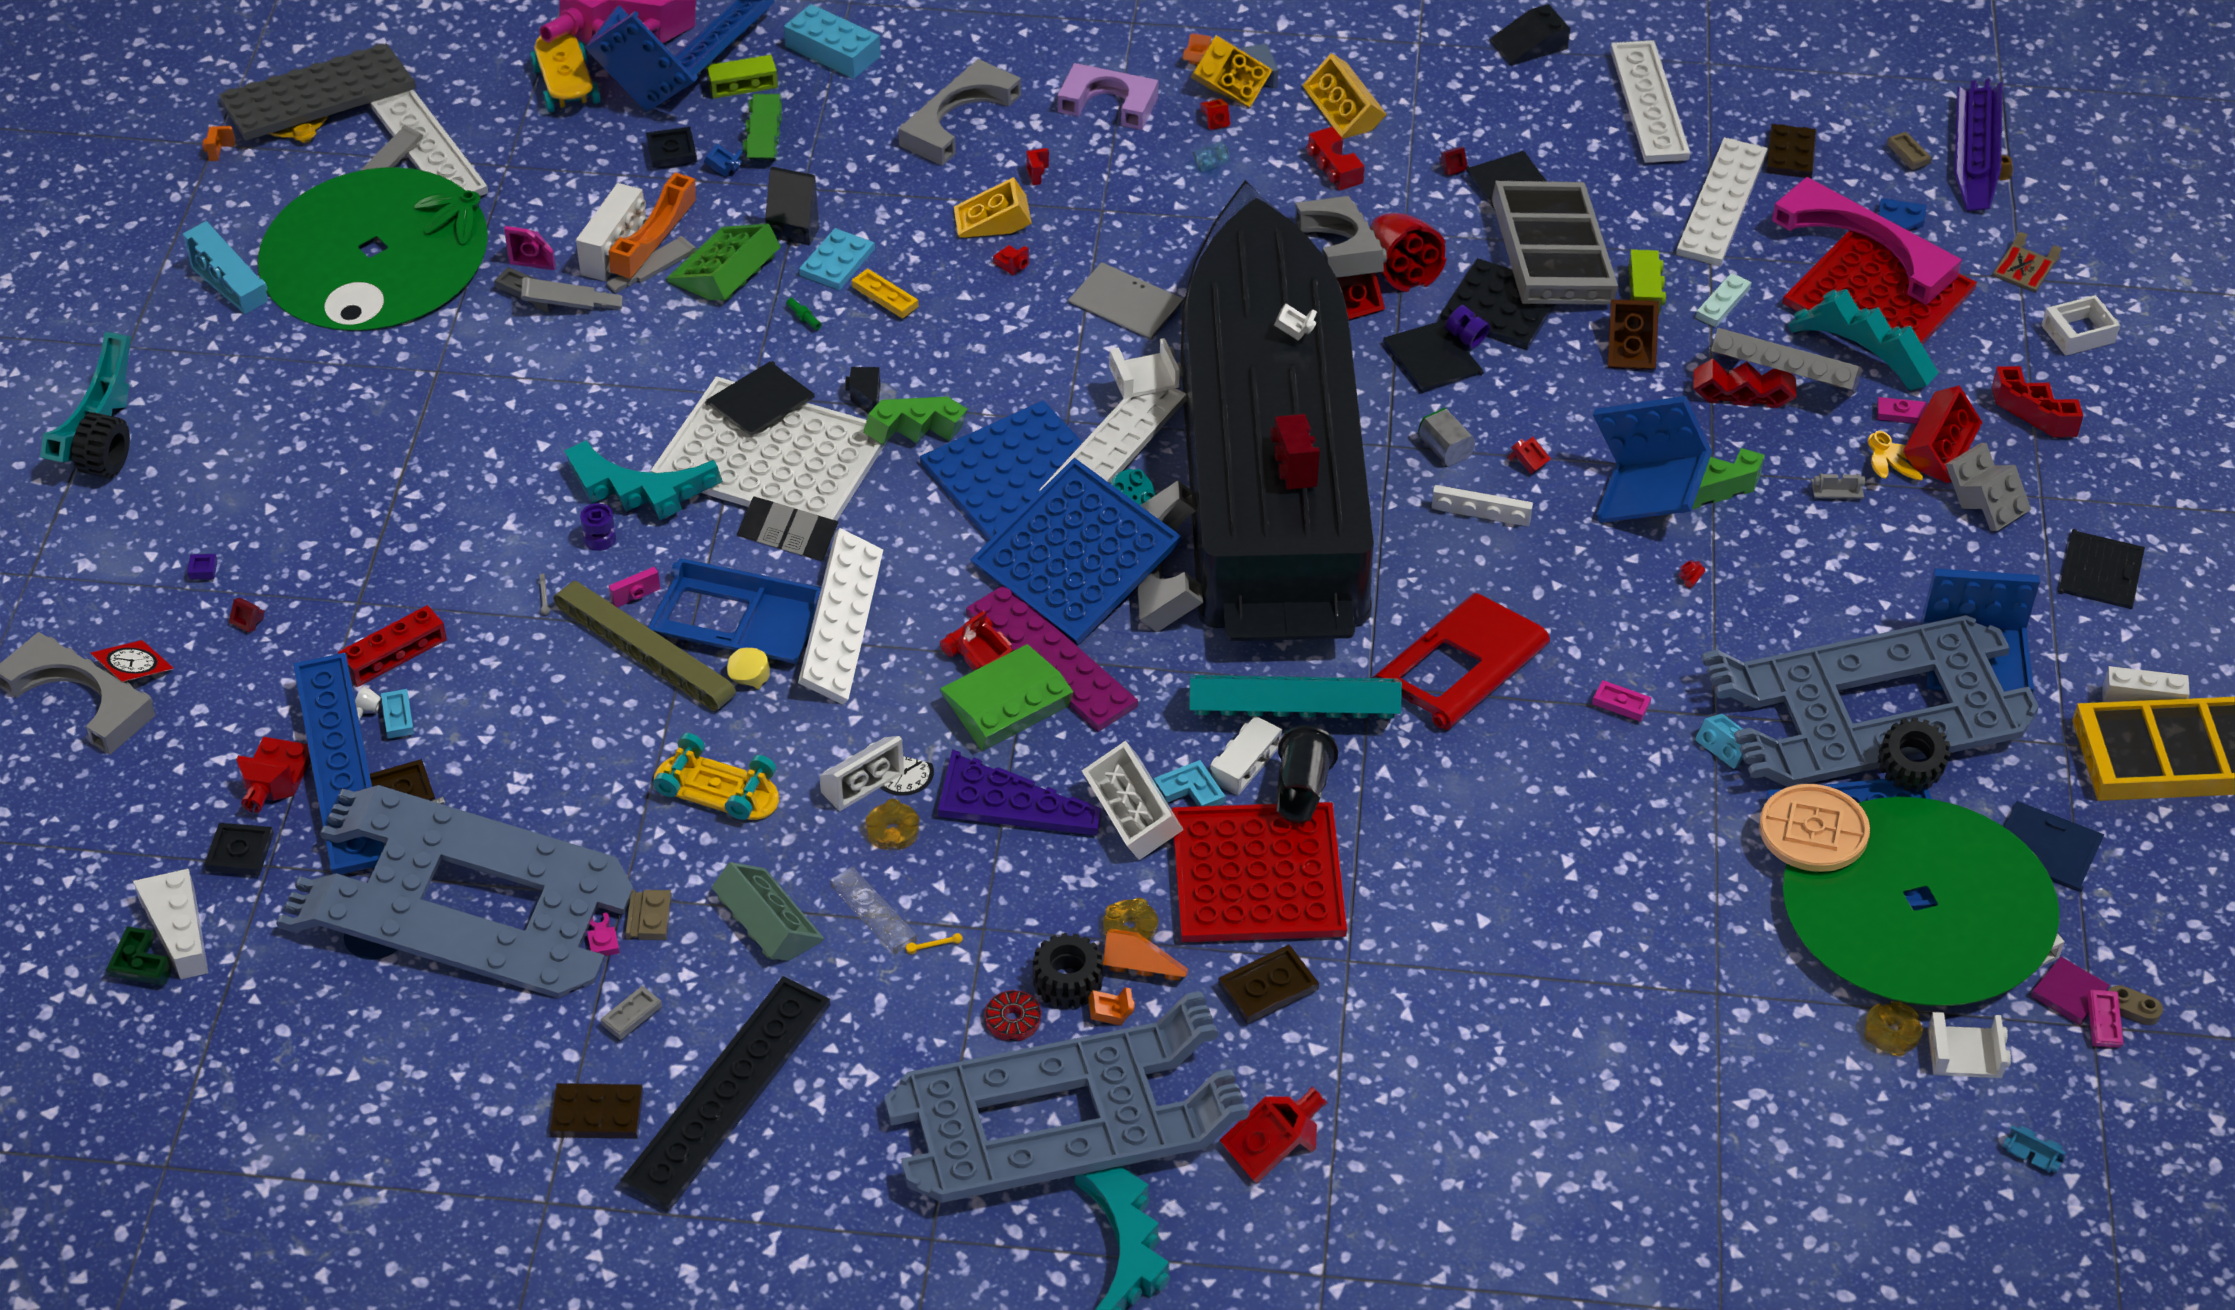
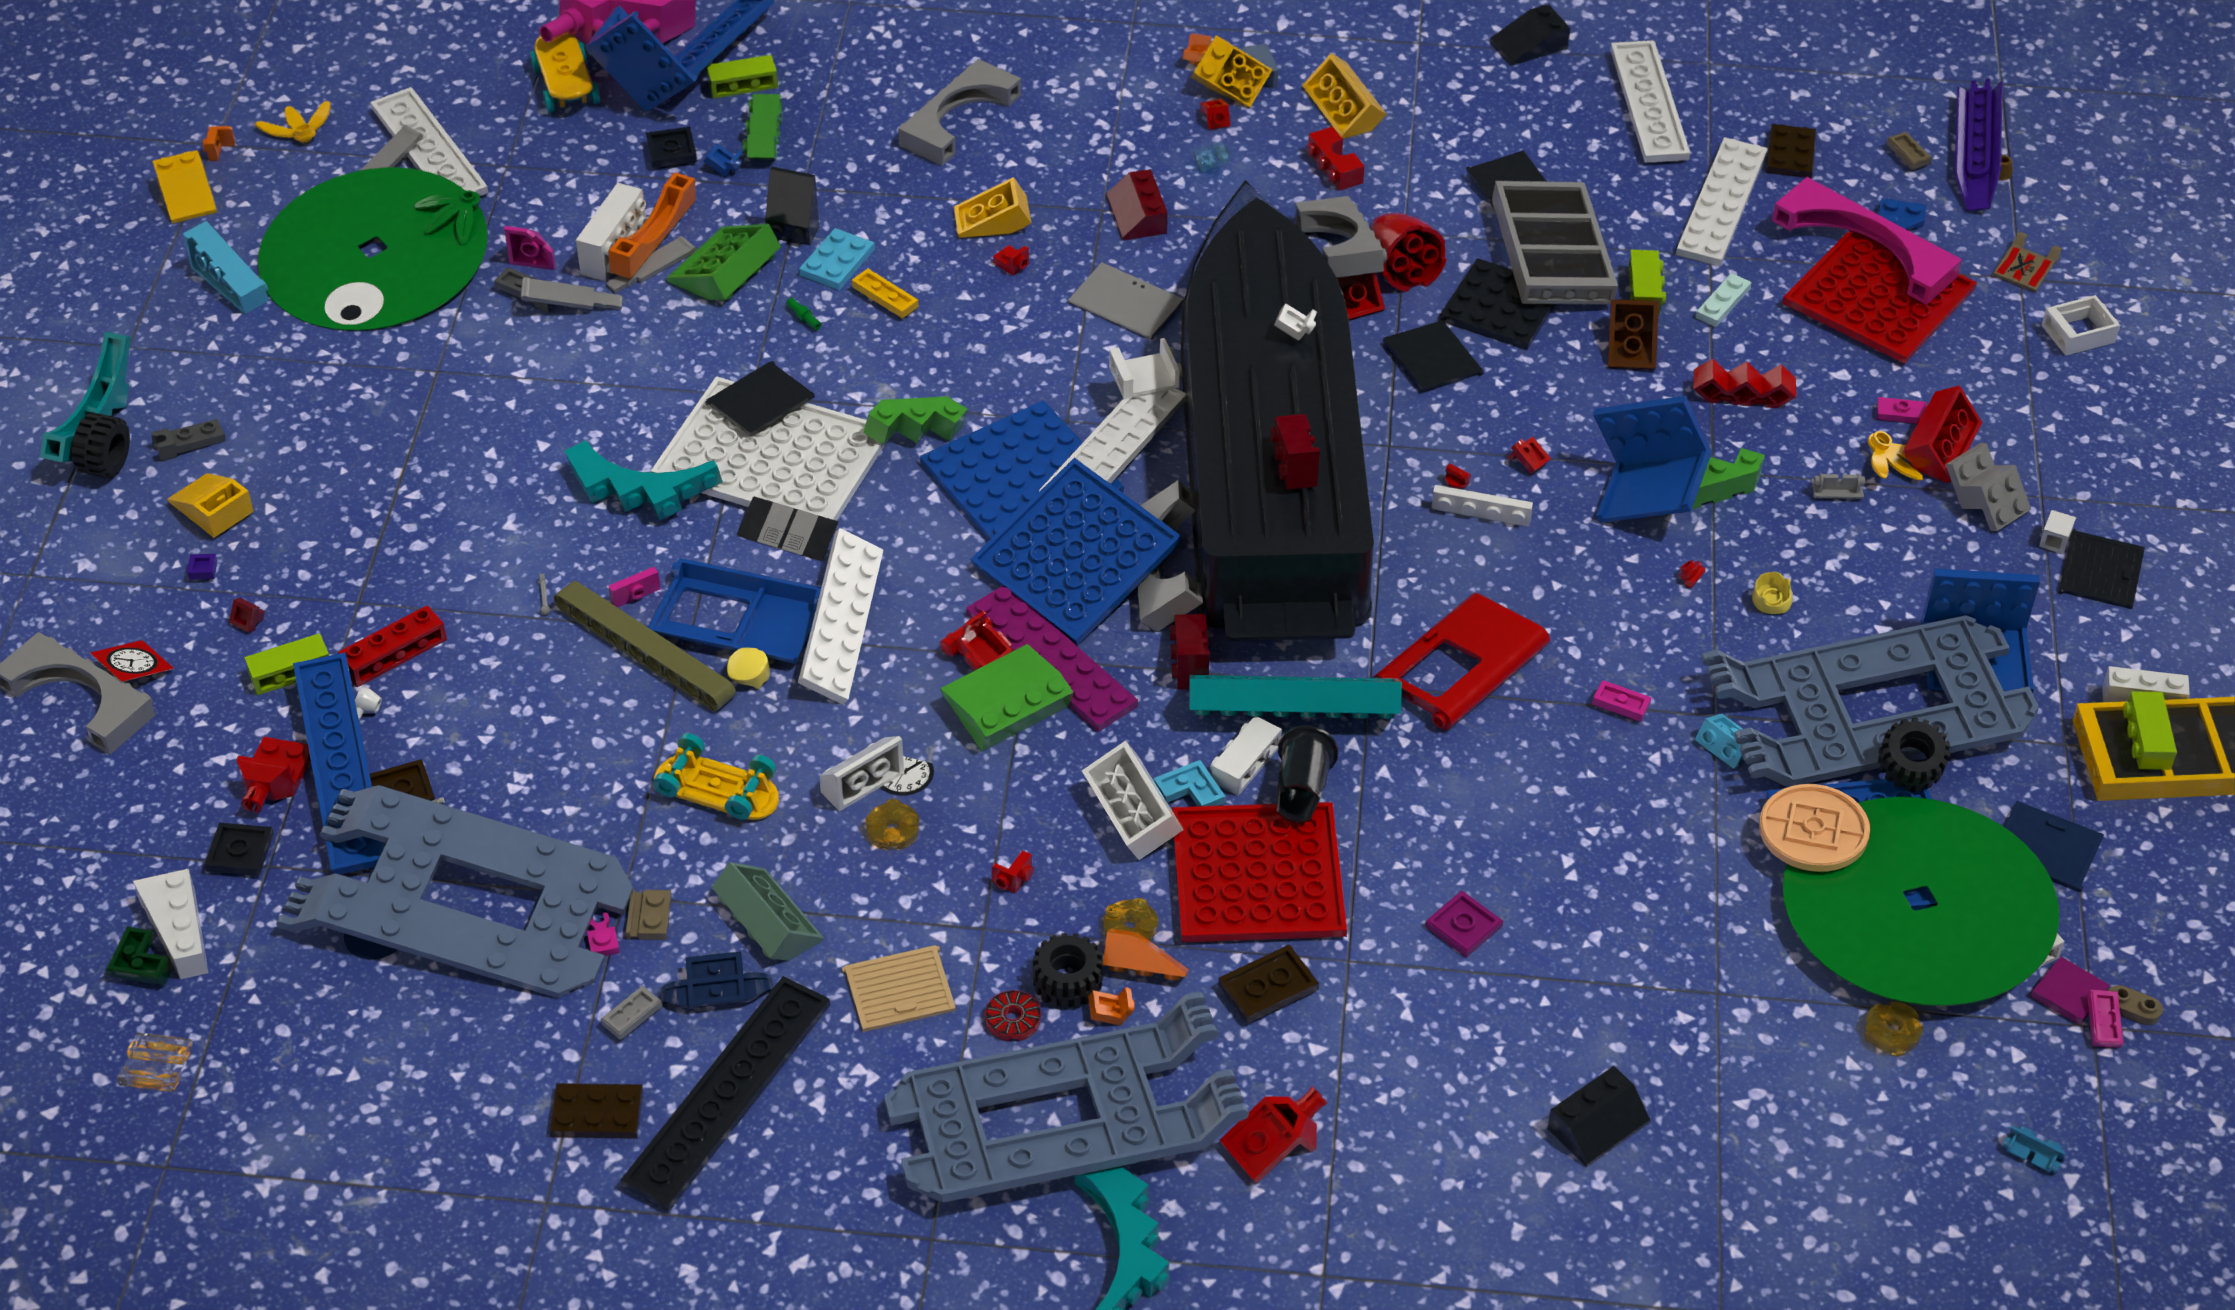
dark grey plate [218,43,416,141] -> none
medium azure plate [381,689,414,739] -> none
dark purple wheel [580,503,616,551] -> none
medium azure brick [784,4,881,79] -> none
clear plate [830,866,917,955] -> none
black slope [845,367,881,414] -> none
yellow hinge [906,933,963,955] -> none
dark purple wing [938,749,1101,835] -> none
red bracket [1026,148,1049,186] -> none
lavender arch [1058,63,1159,130] -> none
teal plate [1110,469,1156,505] -> none
flat silver piece [1418,408,1475,466] -> none
dark red tile [1439,146,1468,175] -> none
dark purple wheel [1445,305,1490,349] -> none
light grey arch [1711,328,1863,392] -> none
teal arch [1788,289,1939,391] -> none
white panel [1928,1012,2011,1078] -> none
red brick [1991,366,2083,437] -> none
none -> clear slope [117,1033,193,1092]
none -> dark grey plate [151,419,226,461]
none -> yellow slope [152,150,217,224]
none -> yellow slope [167,473,254,538]
none -> lime brick [244,633,329,696]
none -> dark blue plate [660,951,773,1010]
none -> tan piece [842,945,956,1032]
none -> red bracket [992,850,1034,894]
none -> dark red slope [1107,169,1168,241]
none -> dark red wedge [1169,614,1210,689]
none -> magenta tile [1425,890,1503,958]
none -> red plate [1445,463,1471,489]
none -> black slope [1547,1066,1650,1167]
none -> light yellow hair [1752,572,1793,614]
none -> white brick [2039,510,2076,554]
none -> lime brick [2123,691,2177,770]

